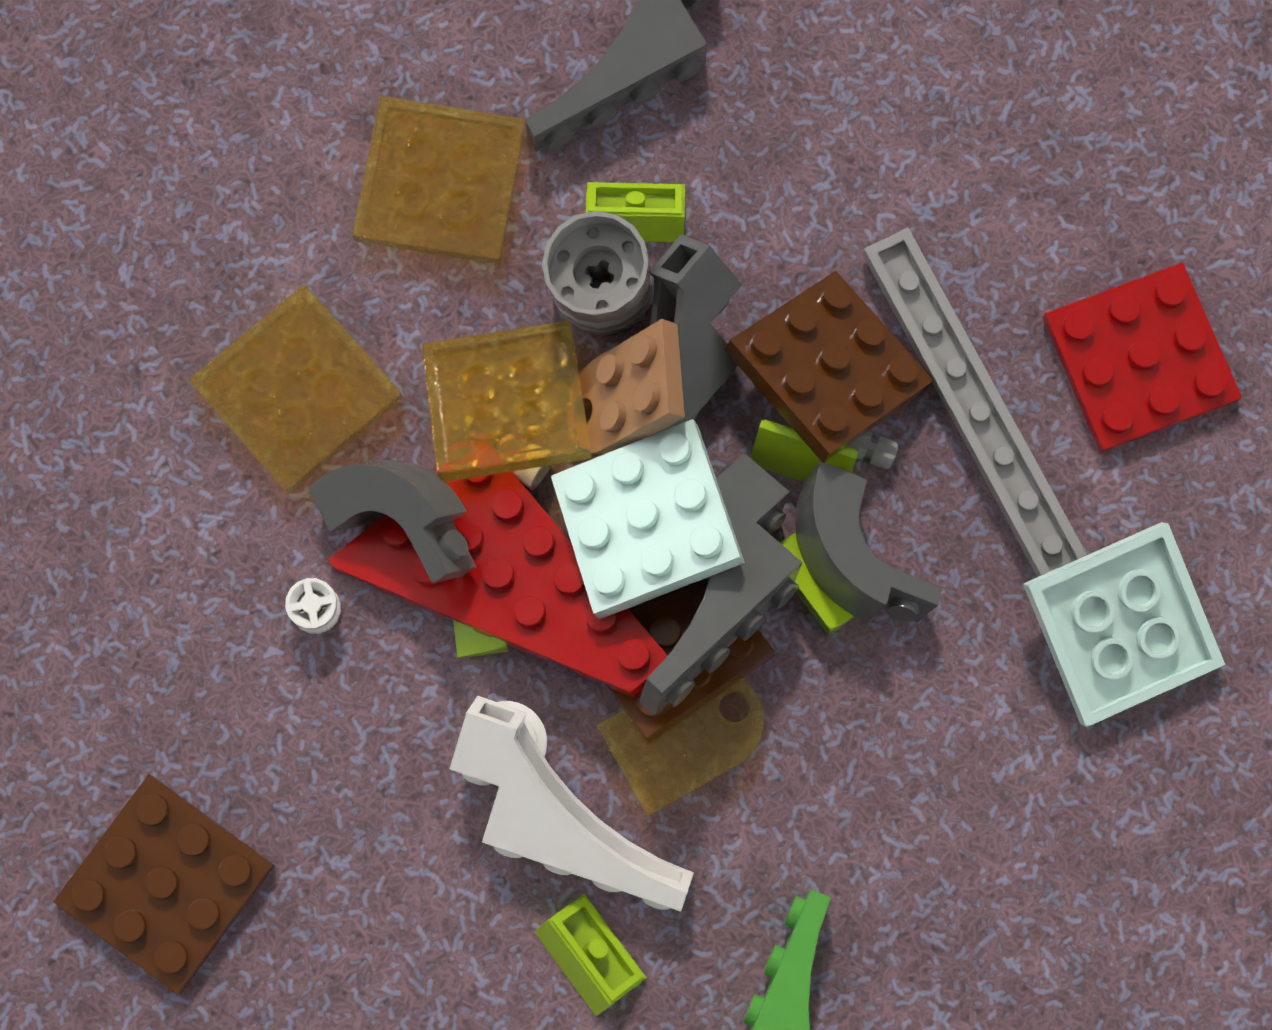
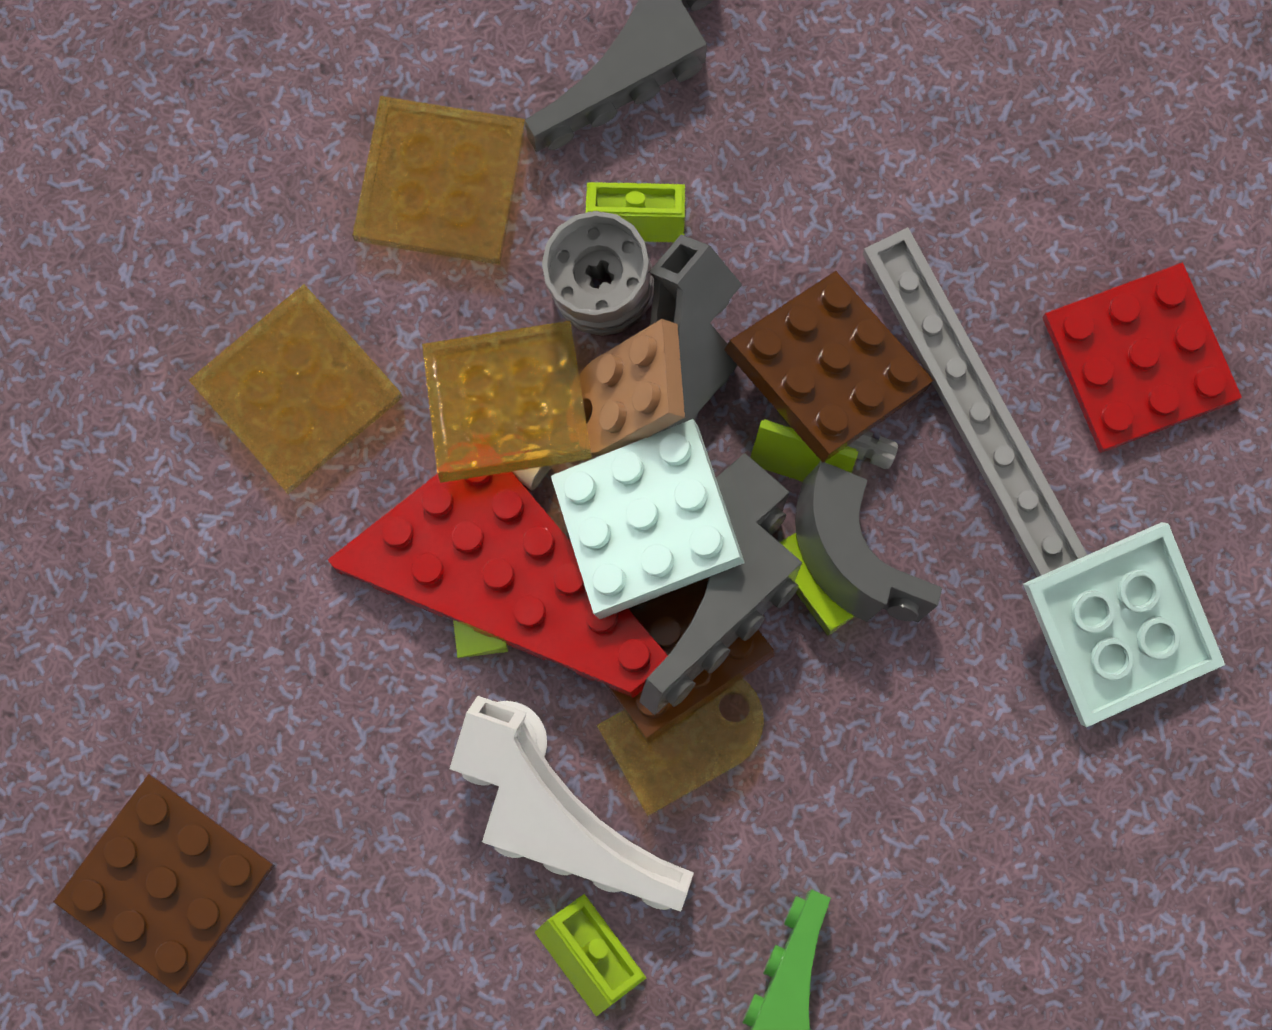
white wheel [285,578,341,634] -> none
dark grey arch [307,460,476,583] -> none

